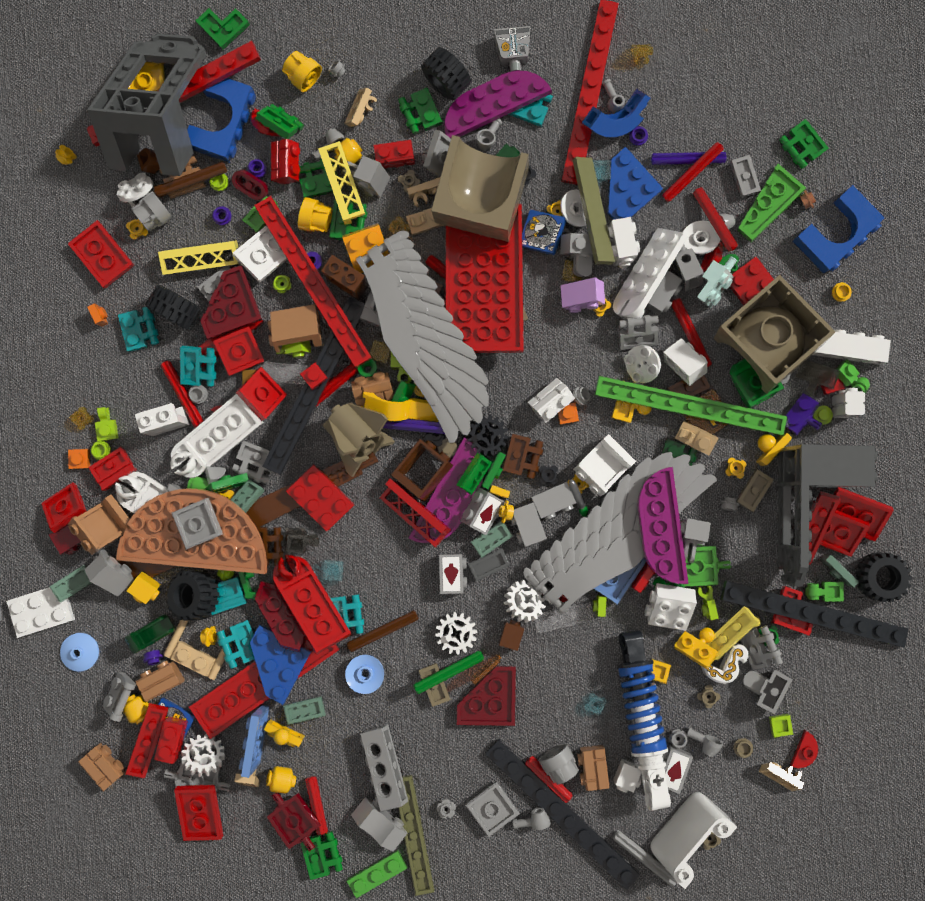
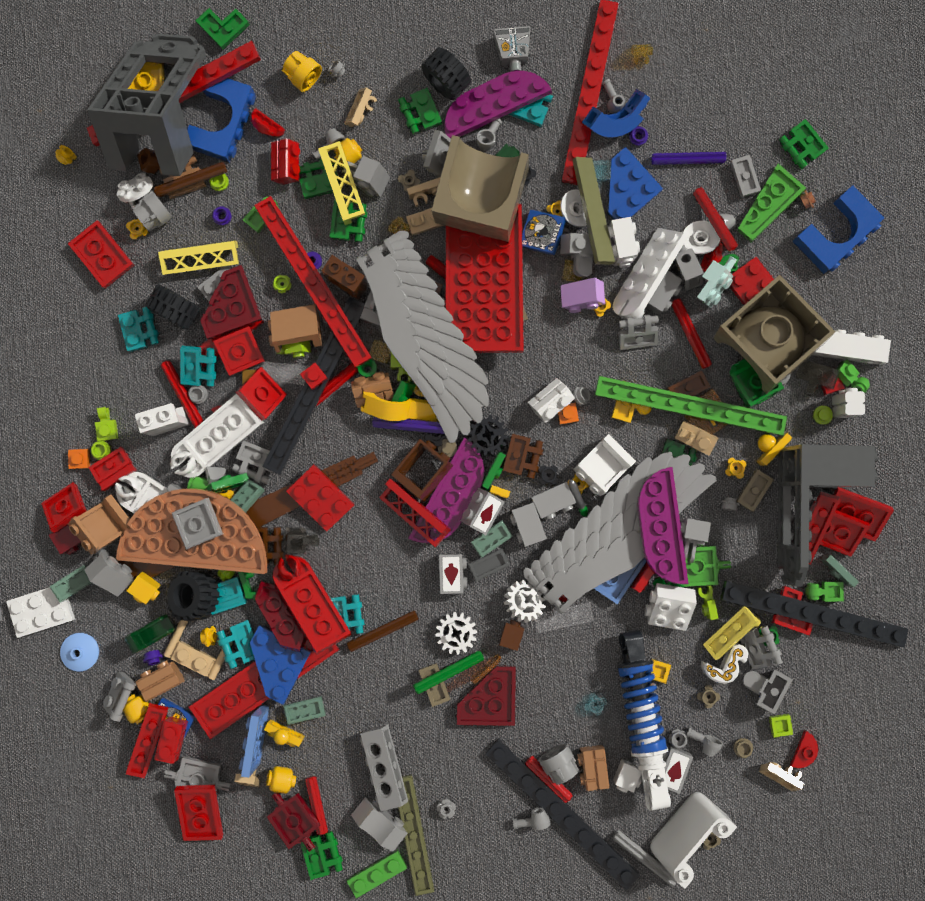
clear yellow plate [70,407,94,430] -> none
medium nougat brick [78,743,126,792] -> none
orange plate [87,304,108,327] -> none
white gear [181,734,225,777] -> none
dark red plate [232,170,268,200] -> none
white plate [233,226,287,283] -> none
dark purple plate [247,159,267,178] -> none
green plate [255,104,304,139] -> none
yellow piece [298,197,333,232] -> none
dark tan brick [323,402,395,477] -> none
clear light blue plate [323,560,344,581] -> none
light orange brick [342,223,389,273] -> none
light blue dish [345,655,384,694] -> none
red brick [374,140,415,169] -> none
green plate [456,452,493,495] -> none
light grey plate [465,781,520,837] -> none
yellow plate [498,500,514,523] -> none
lime plate [592,595,606,617] -> none
white plate [624,345,661,383] -> none
red axle [662,142,724,202] -> none
white brick [664,338,708,386] -> none
yellow plate [674,627,718,670] -> none
dark purple plate [785,393,822,435] -> none
yellow plate [832,283,852,302] -> none
black tyre [855,552,912,602] -> none

